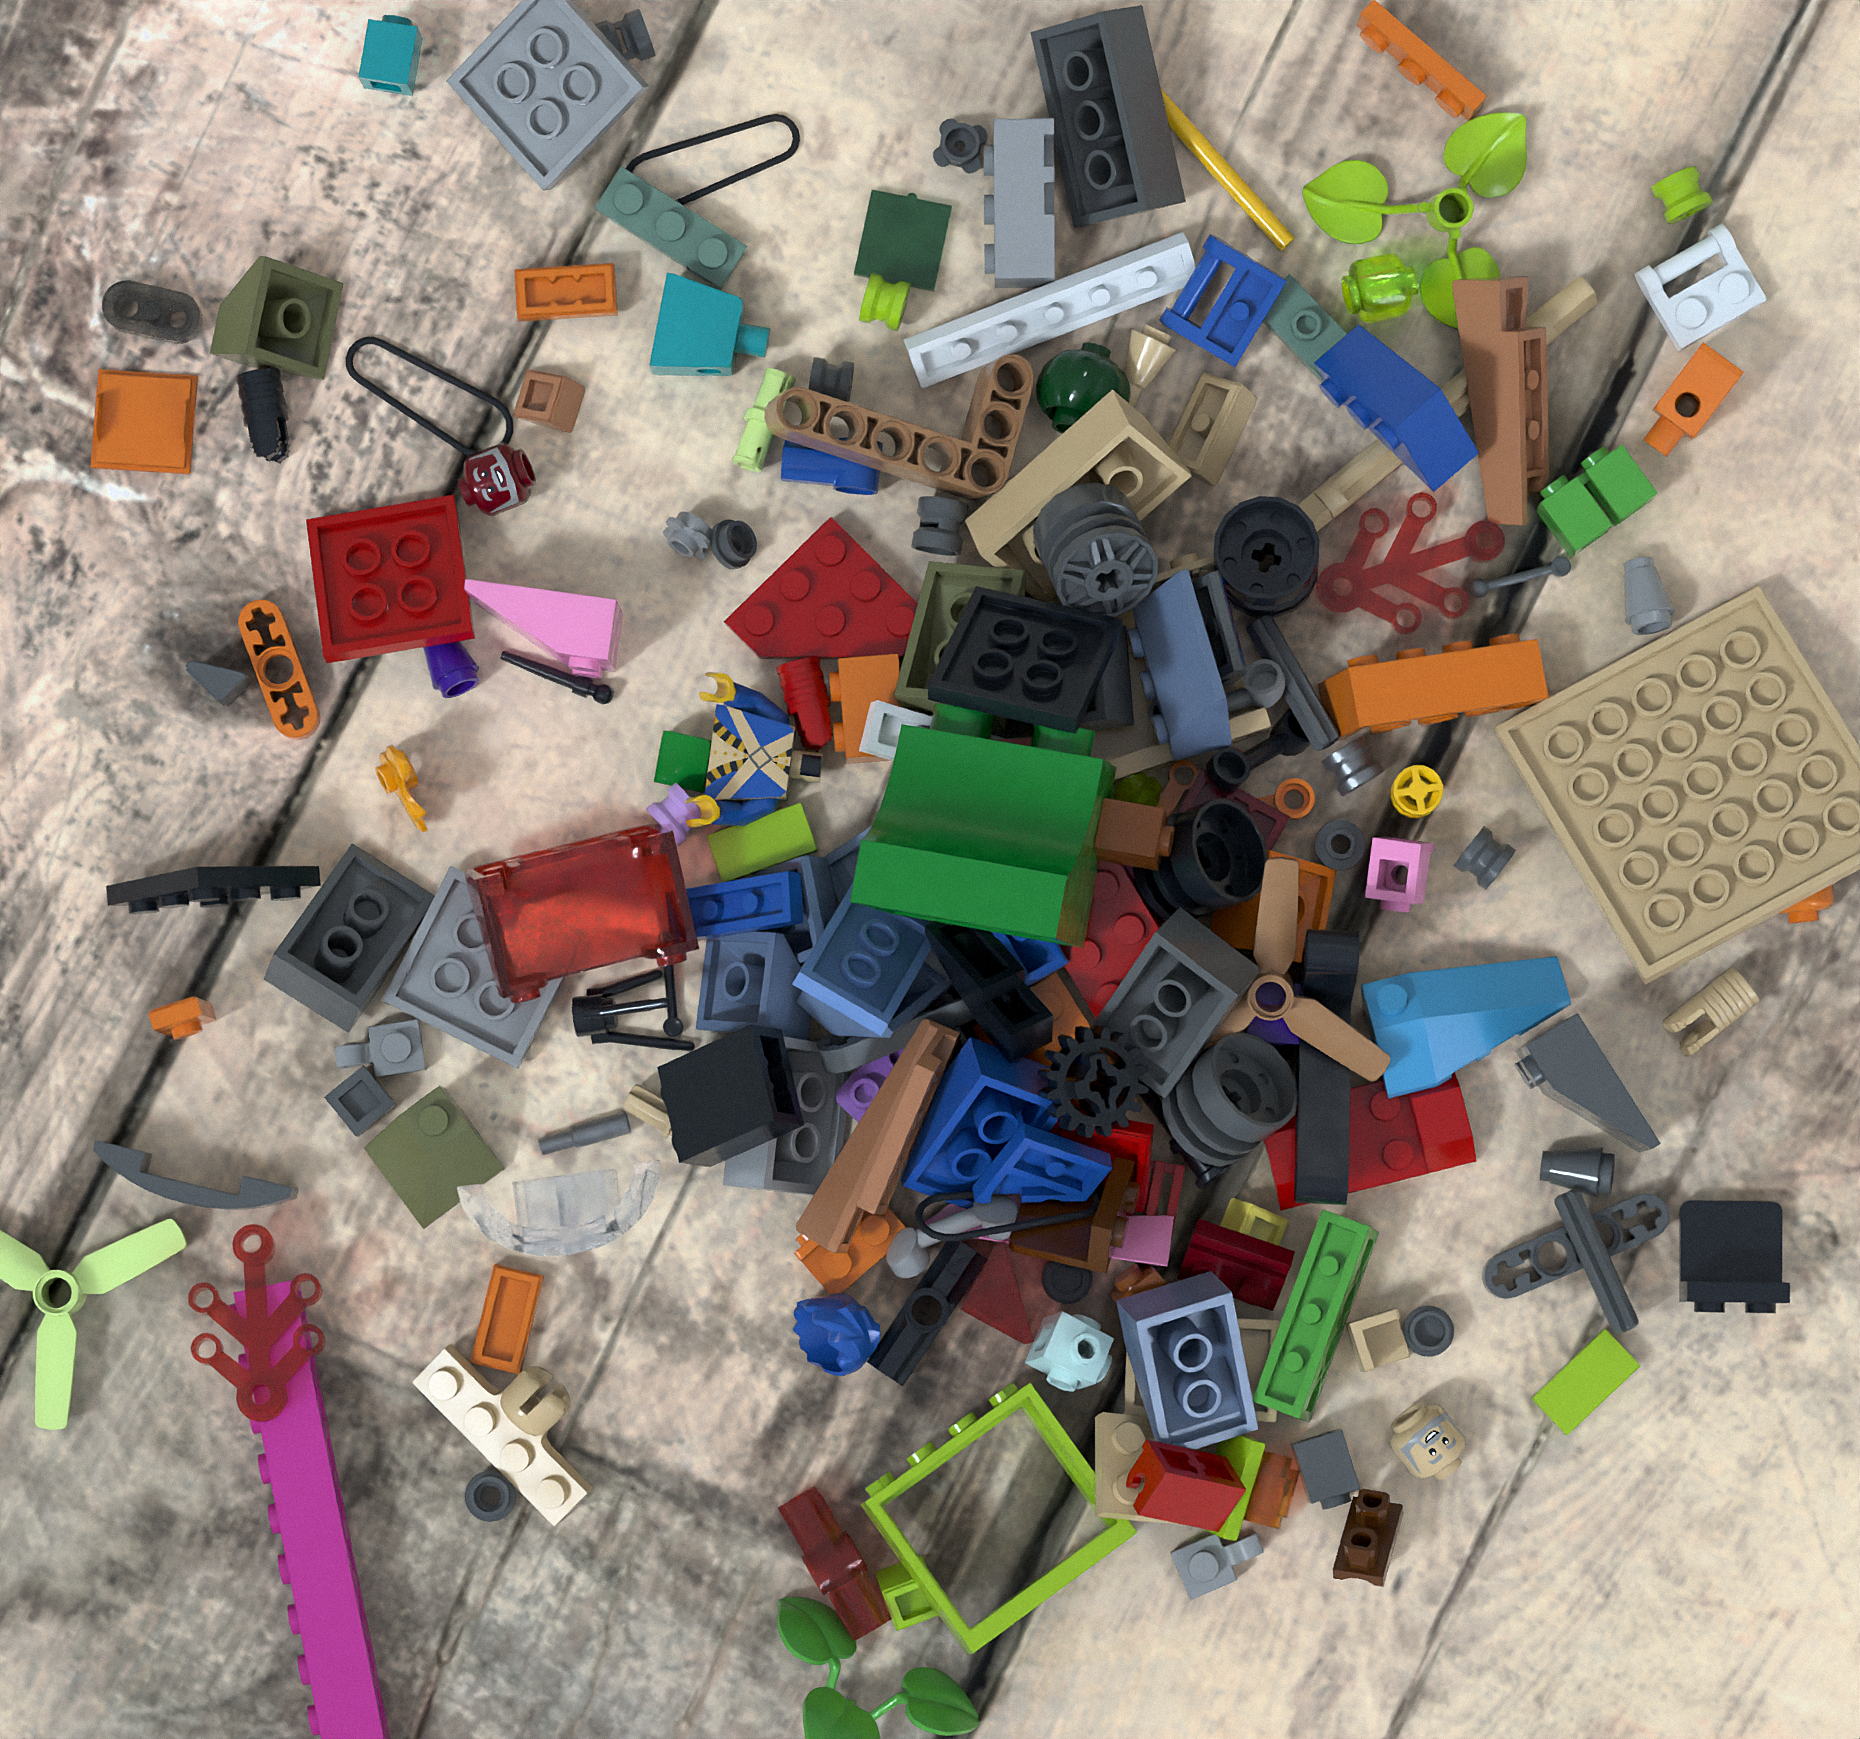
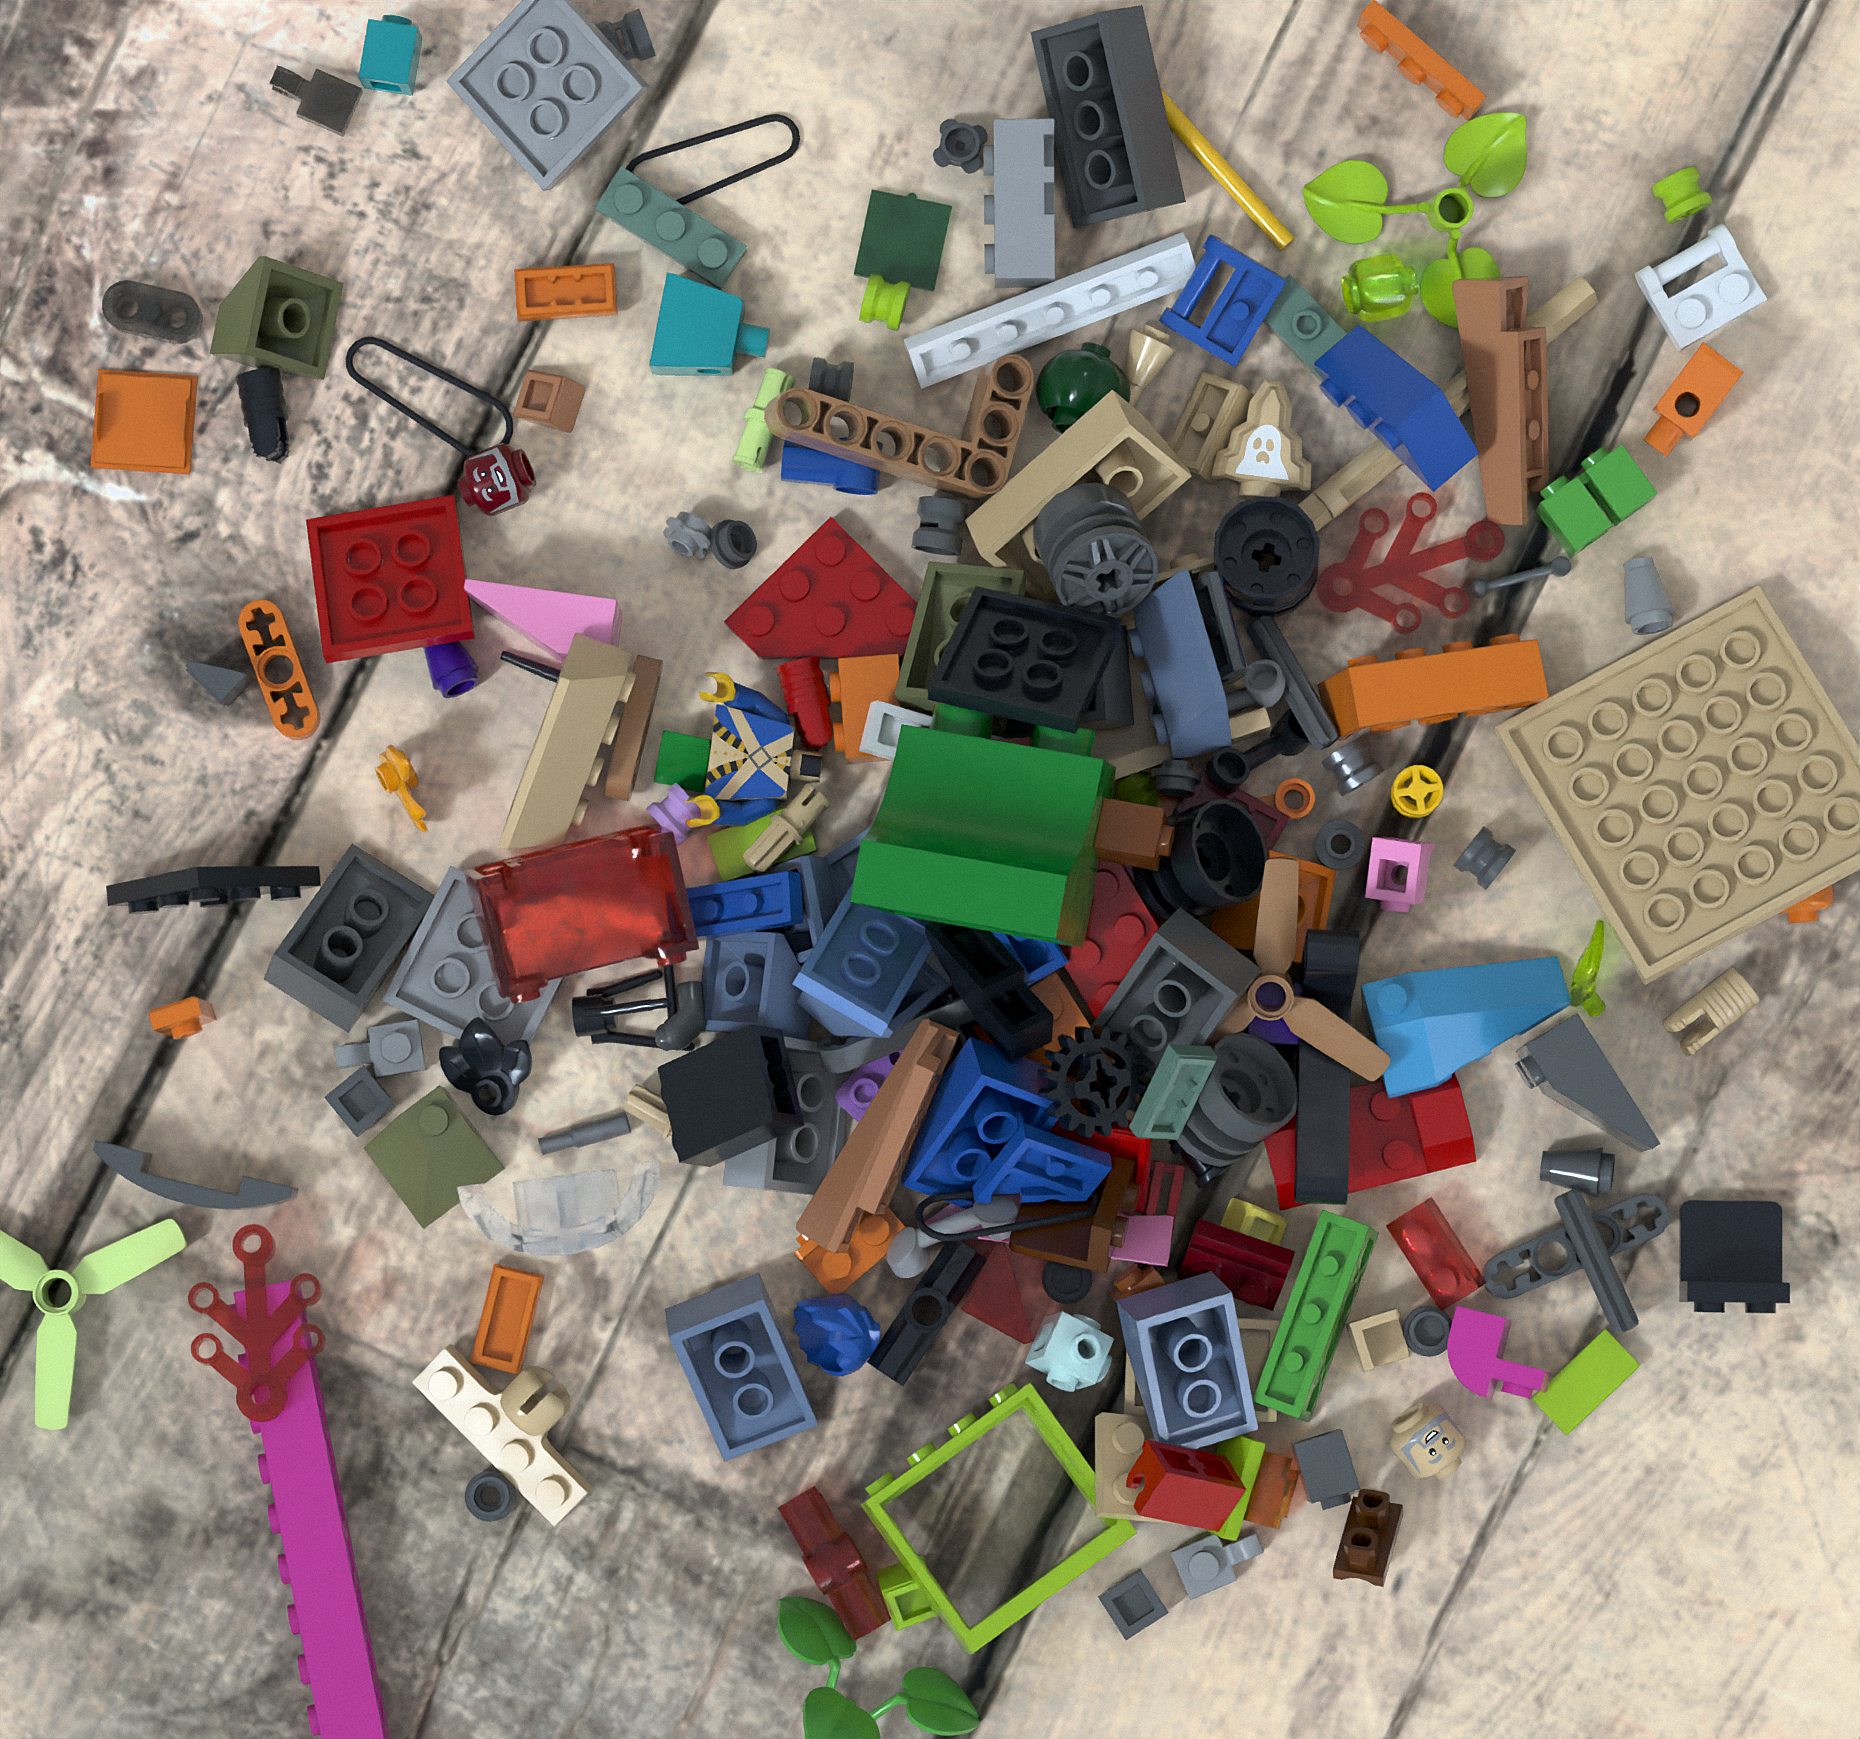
none -> clear smoke plate [269,65,363,137]
none -> black plate [439,1017,532,1116]
none -> tan slope [498,632,636,850]
none -> medium nougat beam [604,655,663,801]
none -> dark grey arm [655,981,706,1051]
none -> sand blue slope [665,1273,819,1462]
none -> tan axle [743,784,830,875]
none -> dark grey plate [1098,1569,1169,1640]
none -> sand green plate [1129,1044,1218,1140]
none -> dark grey plate [1151,760,1202,797]
none -> tan rock [1211,379,1311,500]
none -> clear red plate [1386,1197,1487,1311]
none -> dark pink brick [1447,1305,1551,1400]
none -> clear neon green bar [1570,920,1606,1017]

